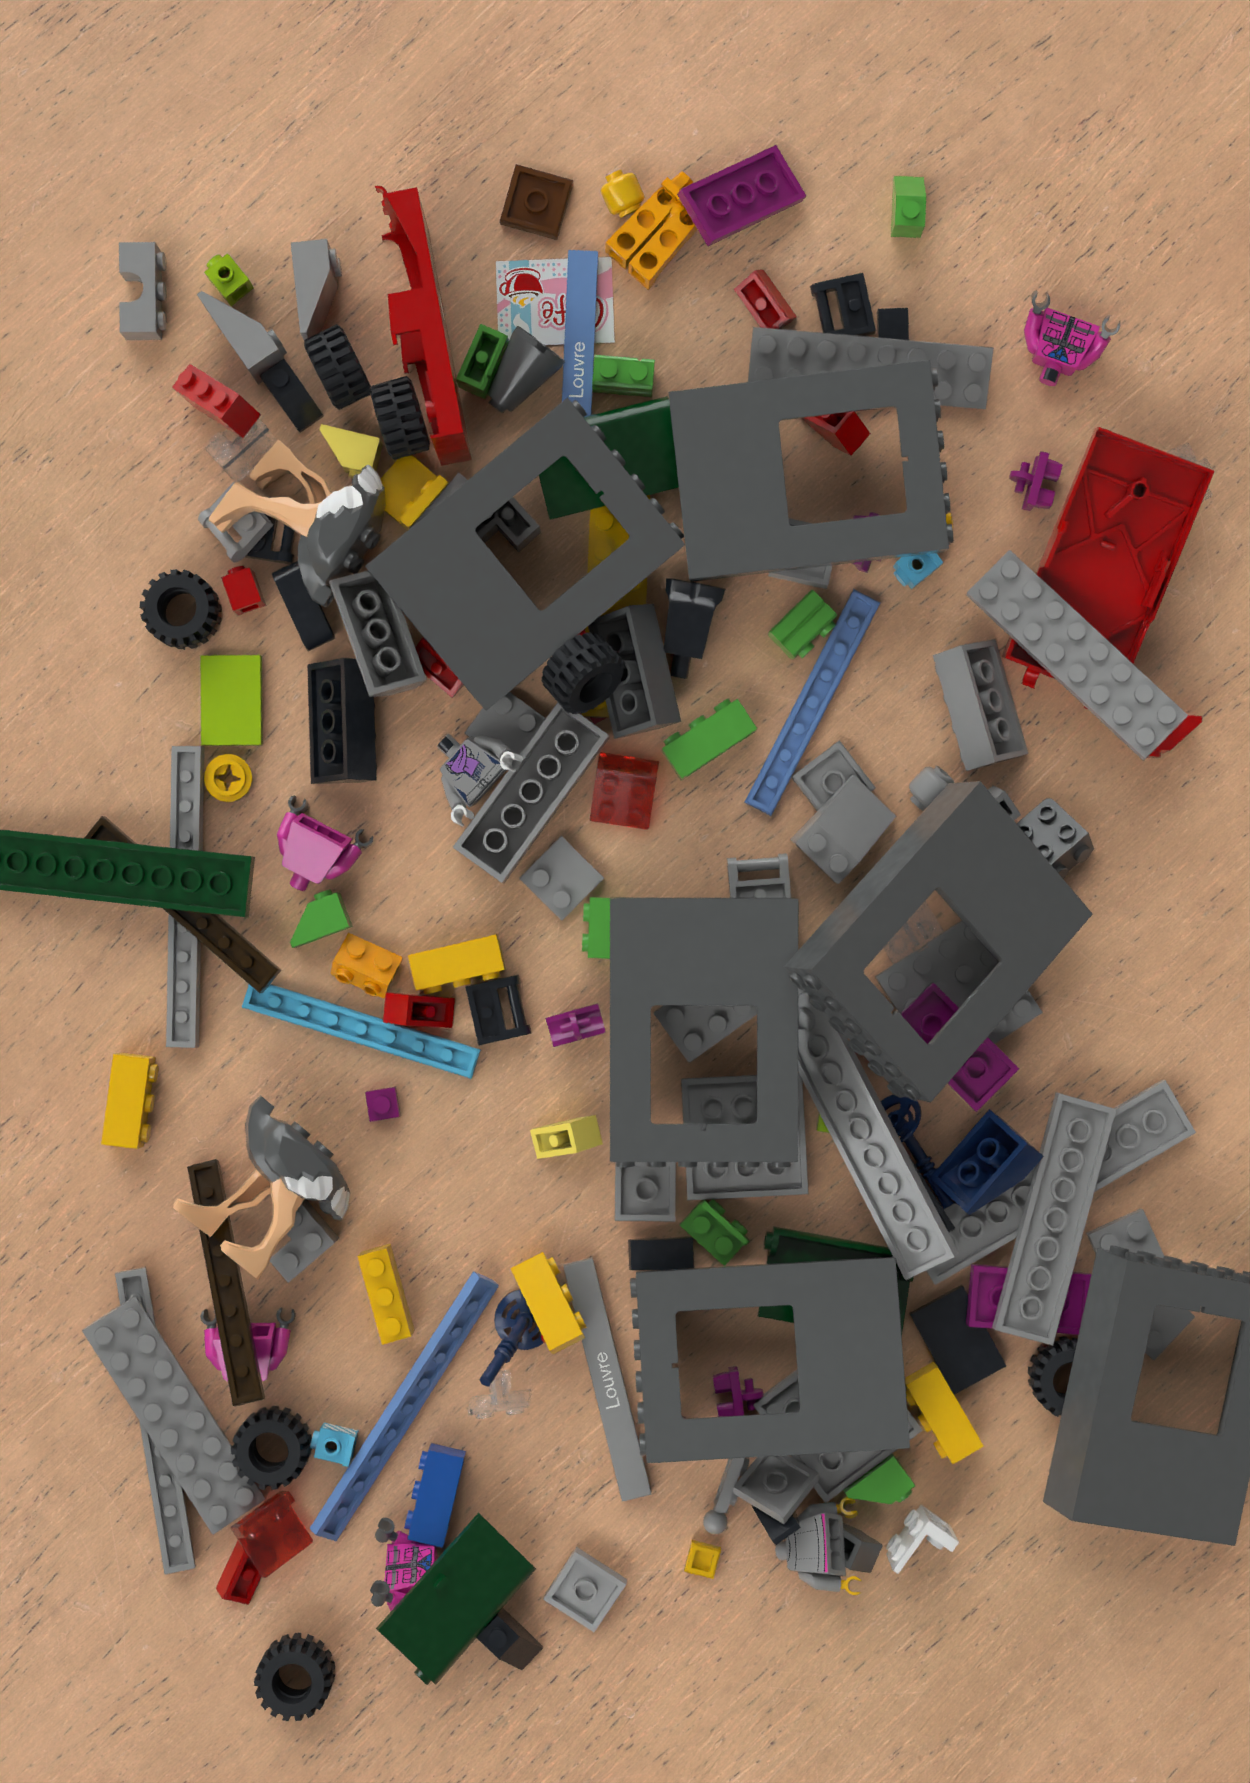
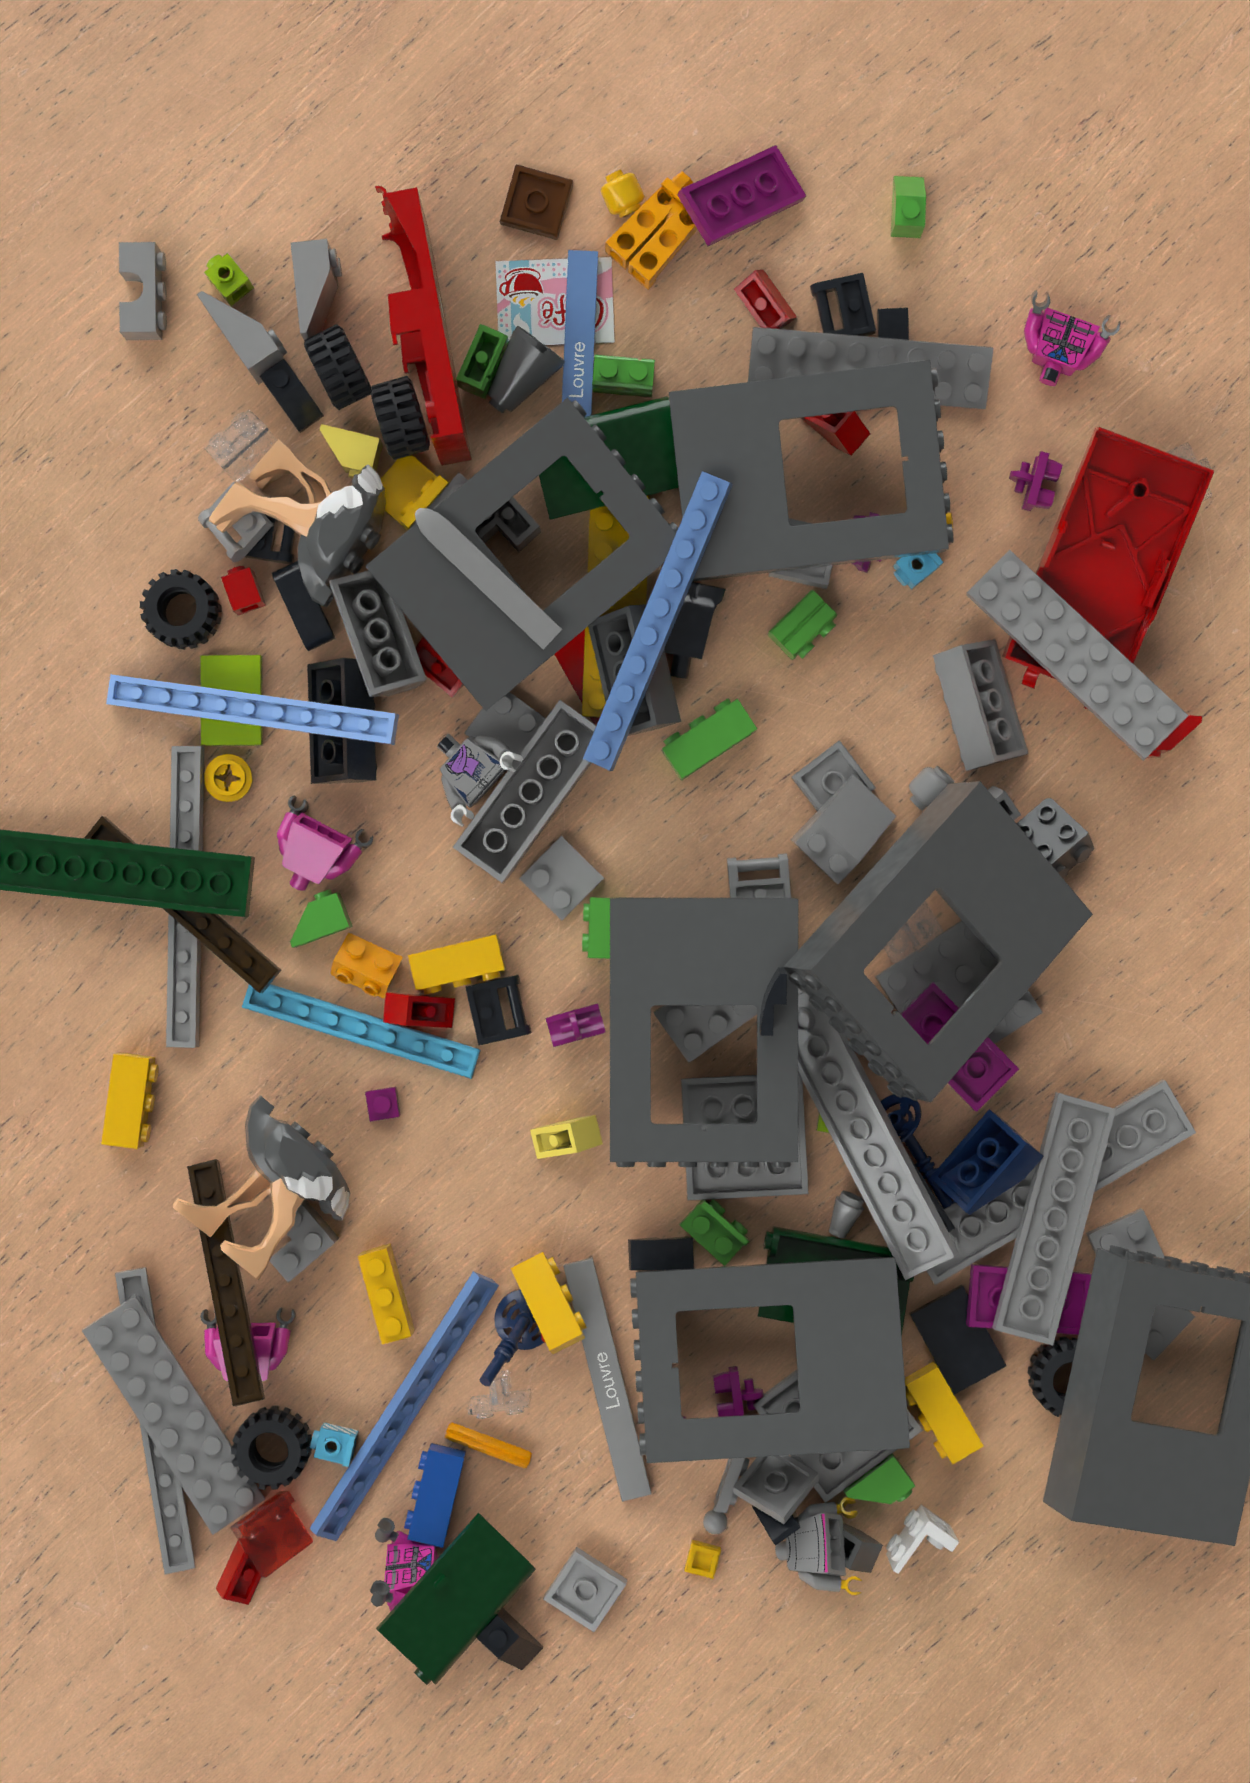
red brick [172,364,261,438] -> none
black tyre [254,1633,335,1721] -> none
black tyre [541,632,625,714] -> none
clear red bracket [590,752,659,830] -> none
light grey plate [615,1162,676,1222] -> none
medium blue tile [744,589,880,816] -> none
none -> light blue plate [106,674,399,745]
none -> light grey piece [415,508,562,650]
none -> light orange axle [445,1422,532,1468]
none -> medium blue plate [583,471,733,771]
none -> black slope [759,967,787,1036]
none -> light grey cone [829,1191,864,1239]

